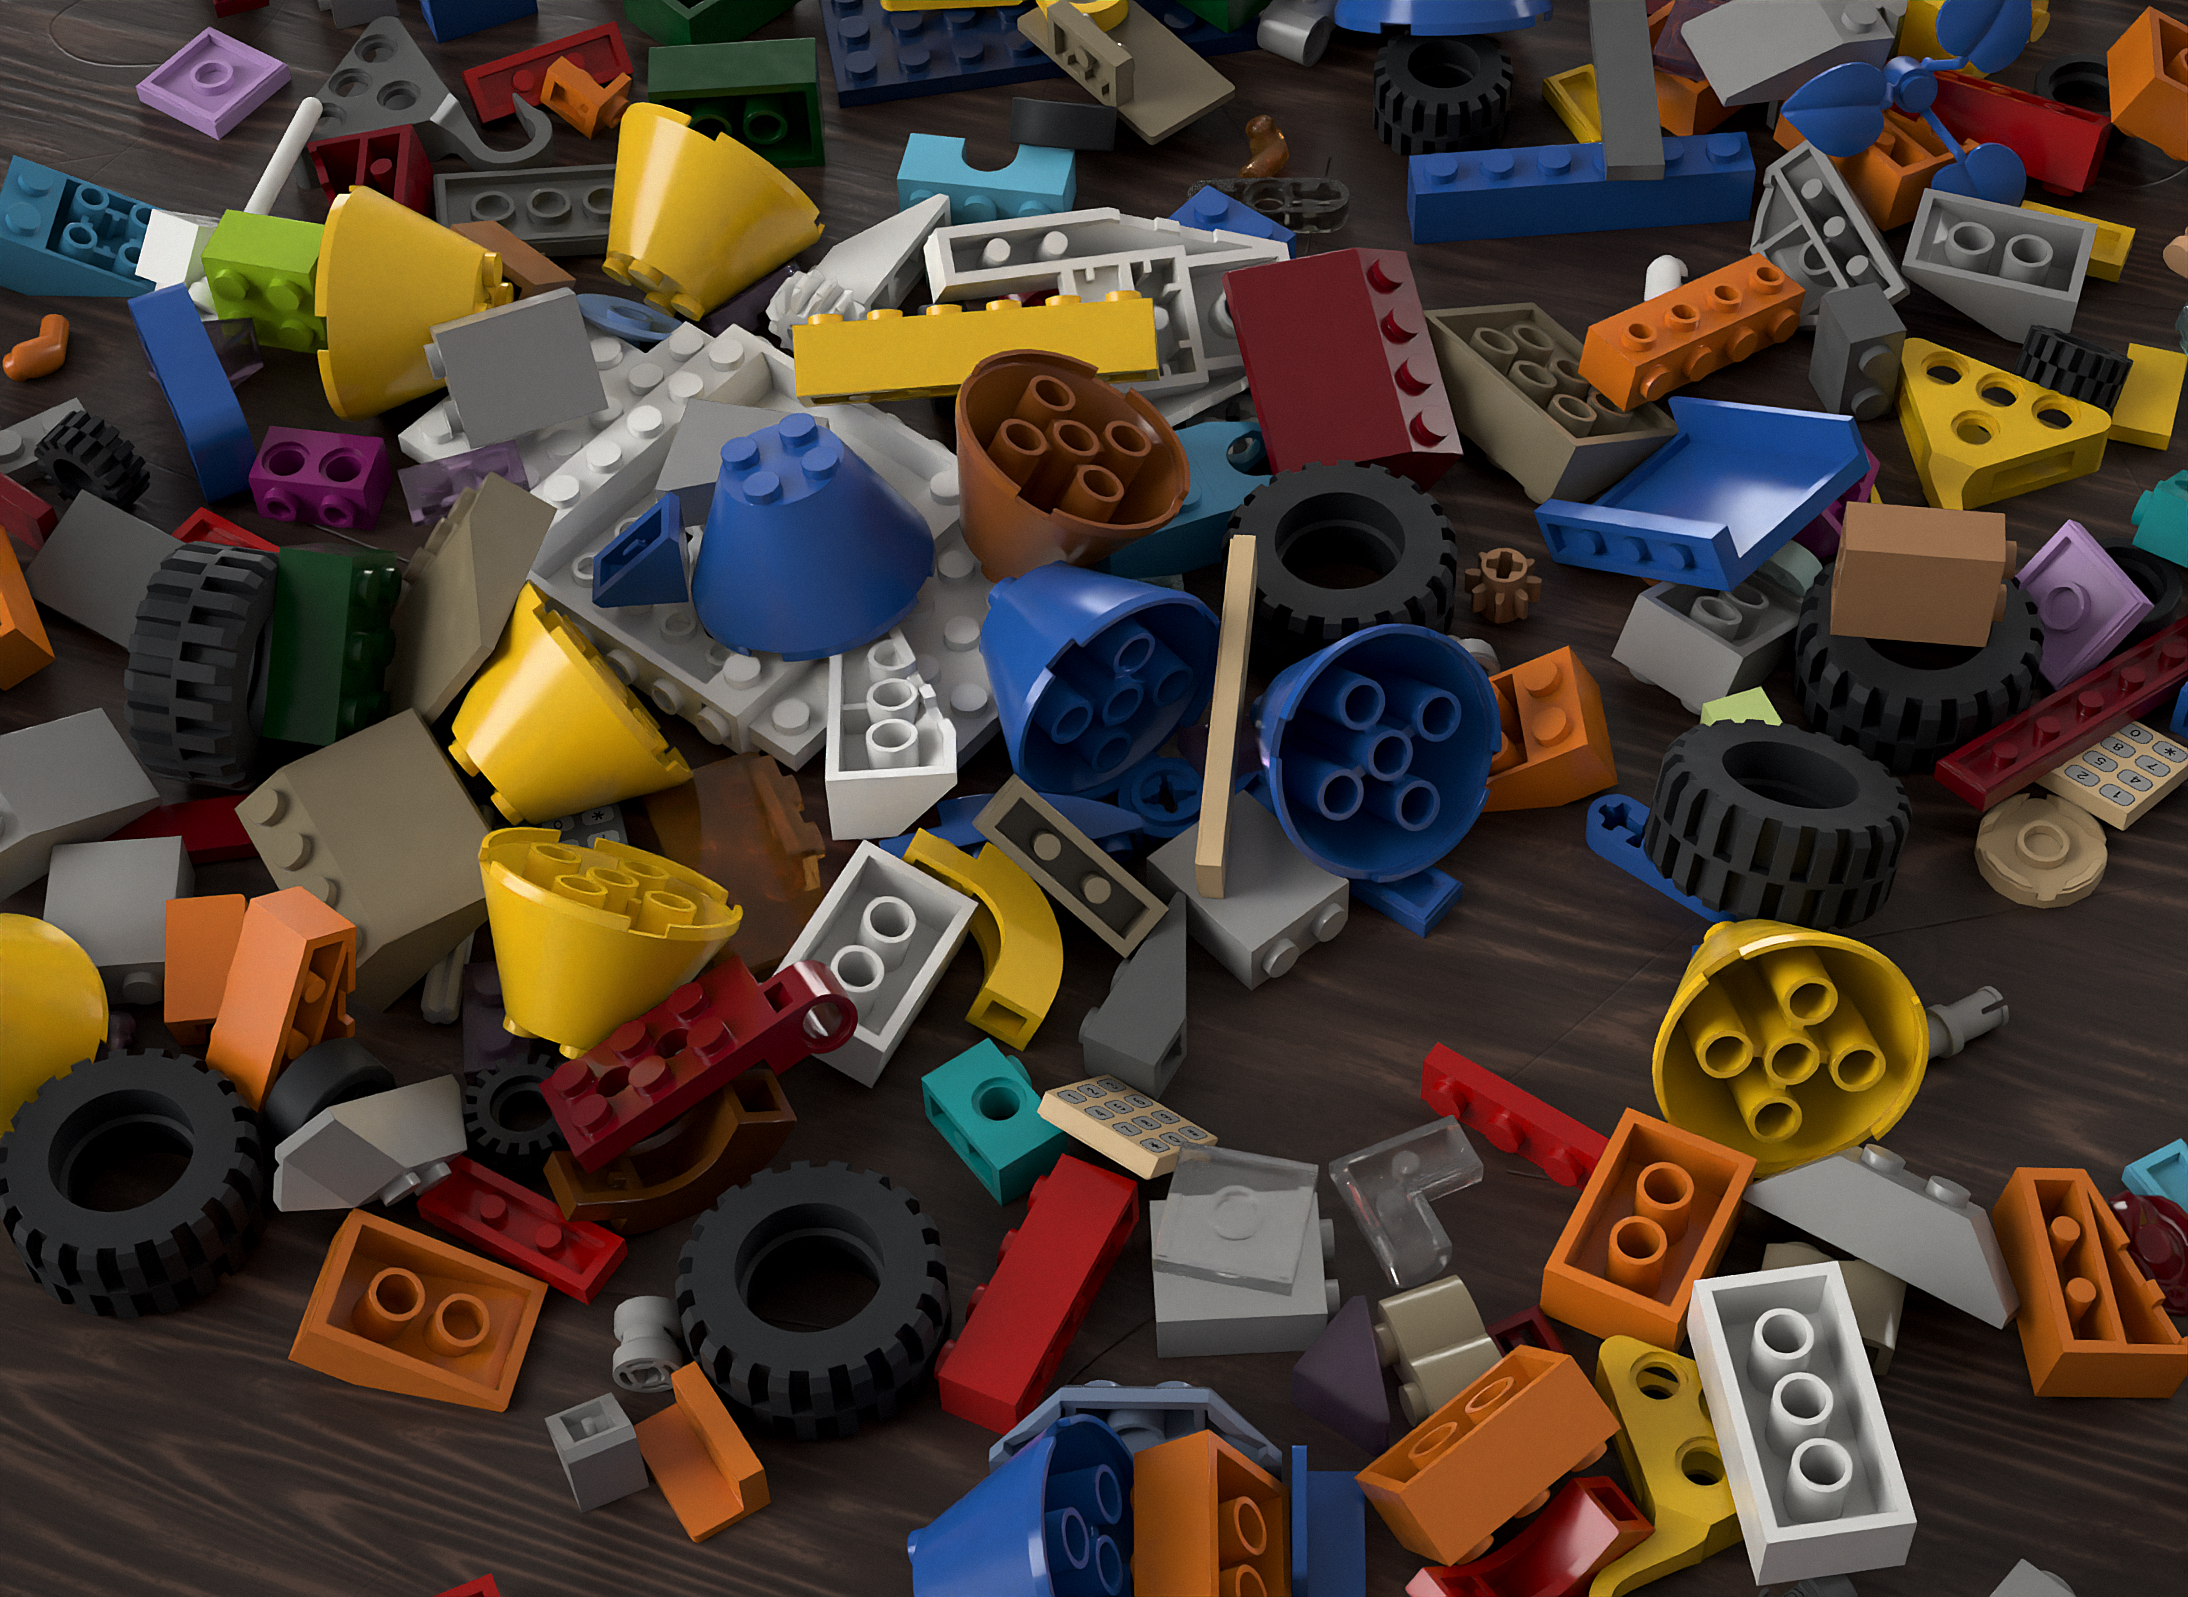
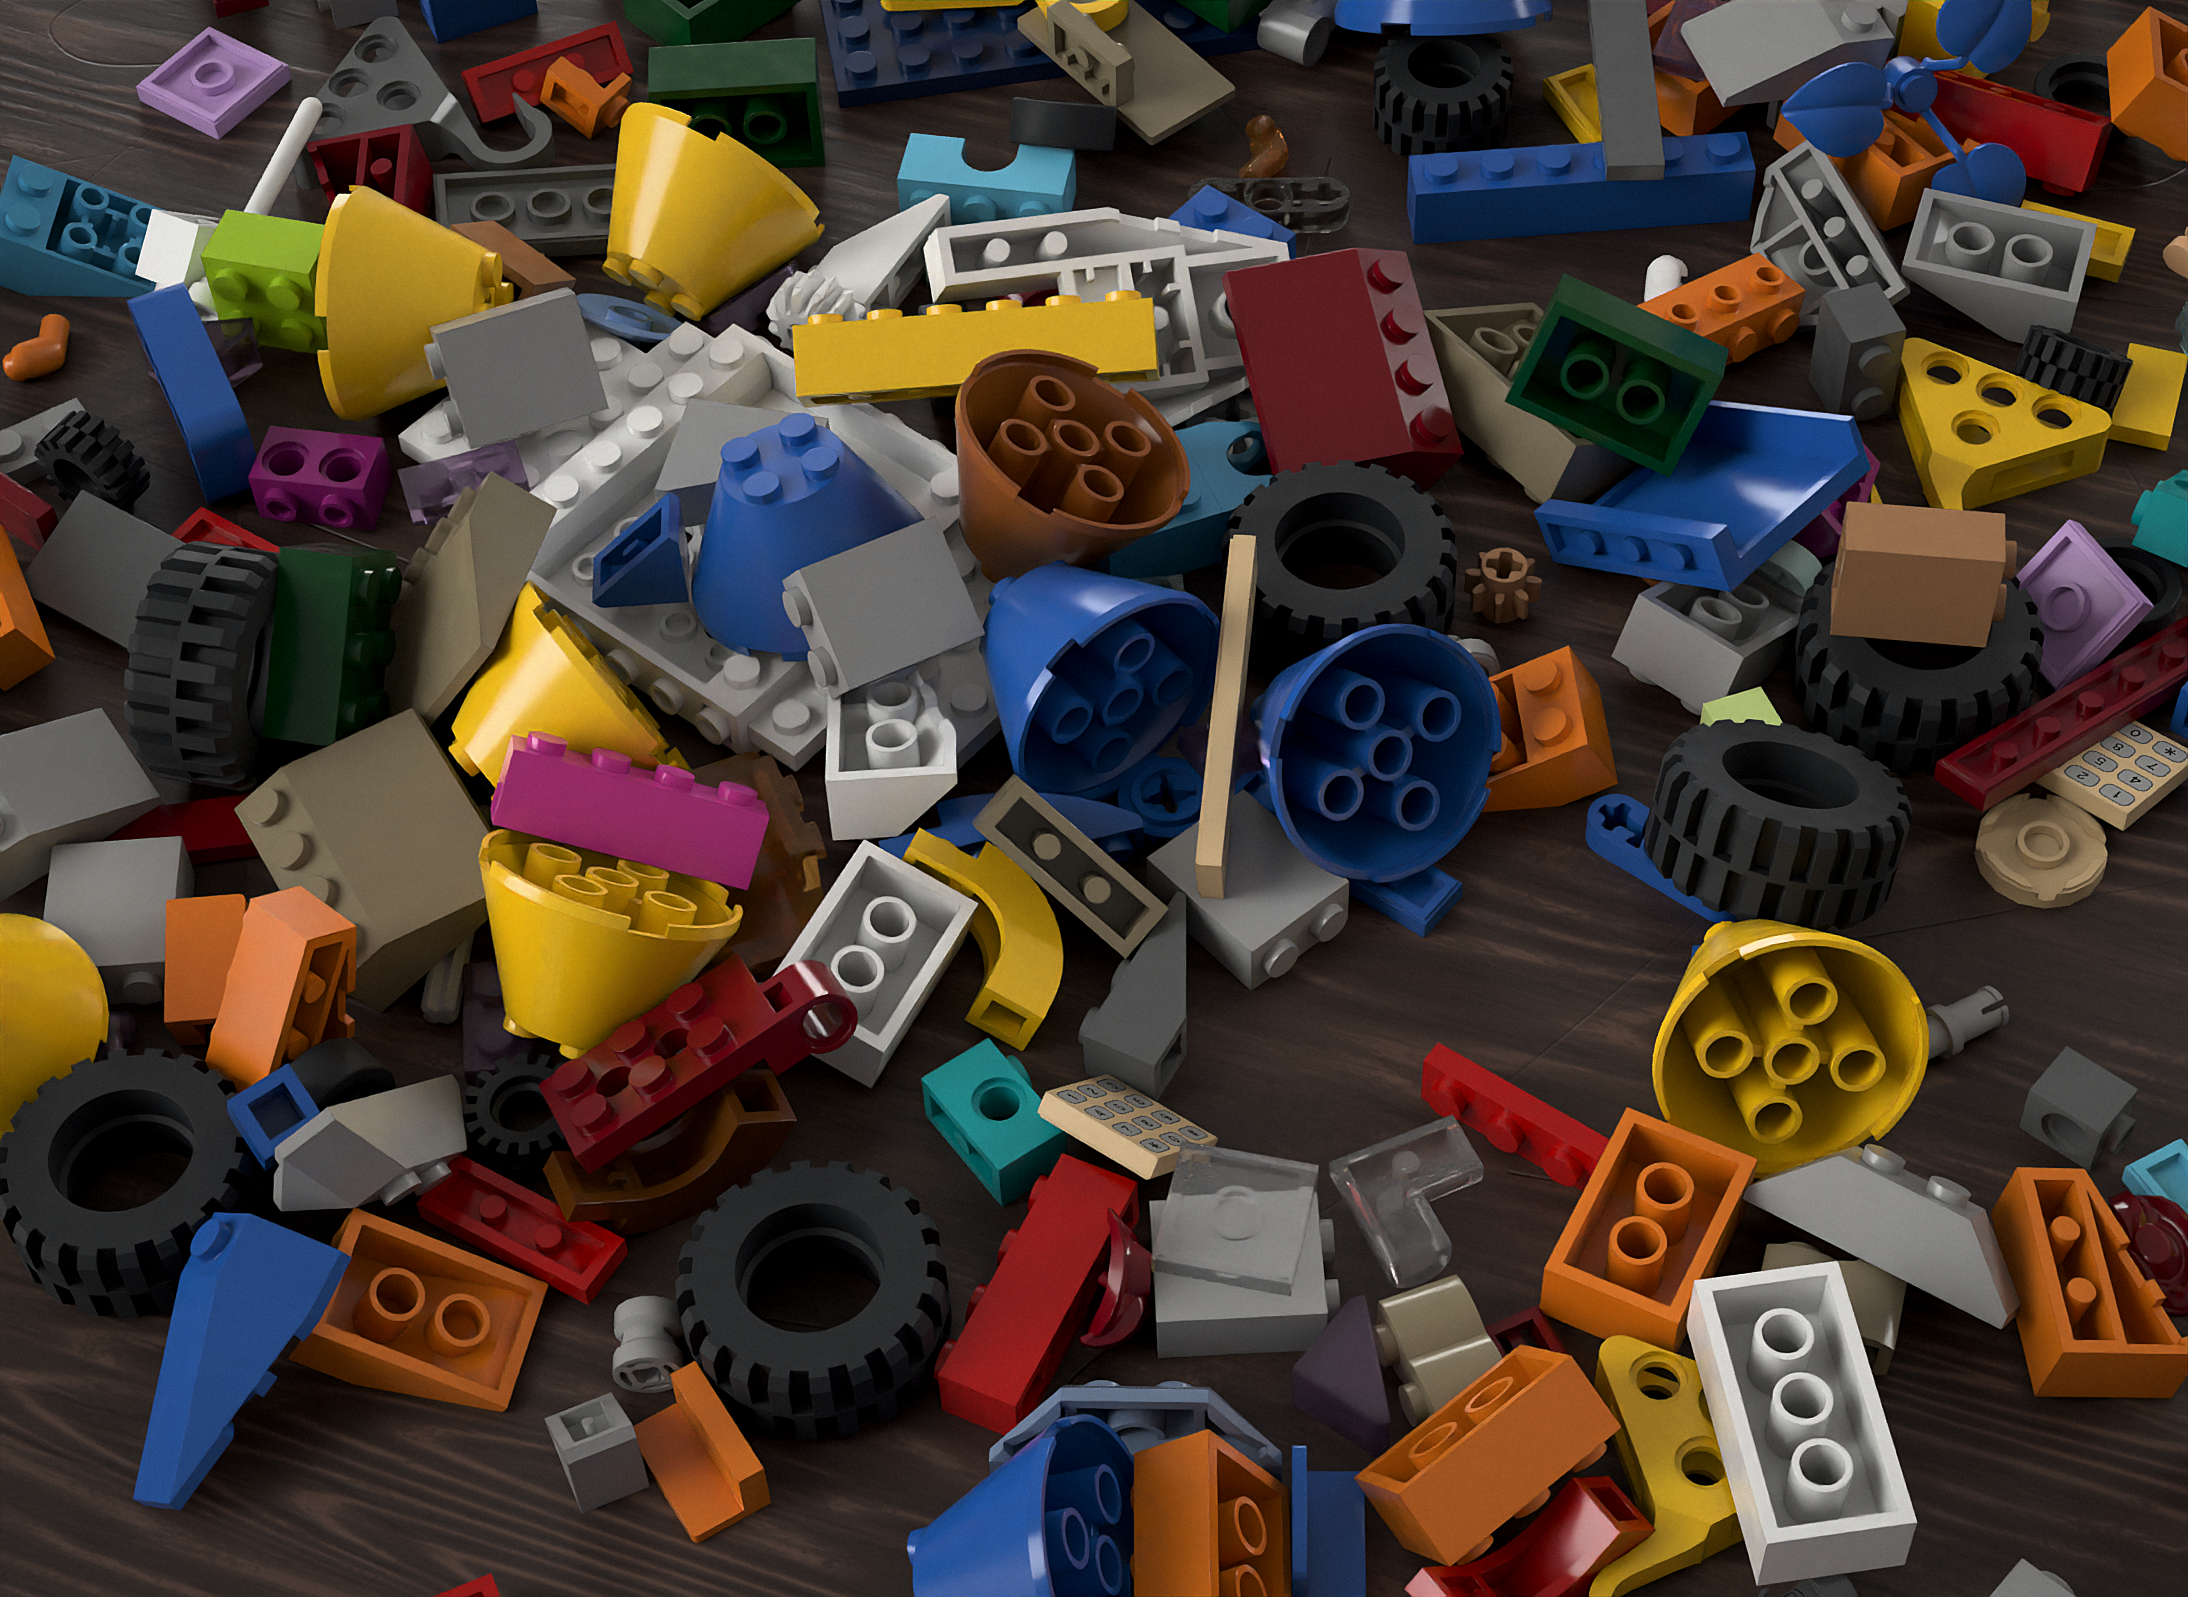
none -> blue wedge [133,1212,352,1511]
none -> blue brick [227,1063,321,1172]
none -> dark pink brick [490,731,770,890]
none -> light grey brick [782,516,985,699]
none -> dark red hat [1079,1207,1153,1349]
none -> dark green brick [1504,273,1729,478]
none -> dark grey brick [2019,1046,2138,1172]

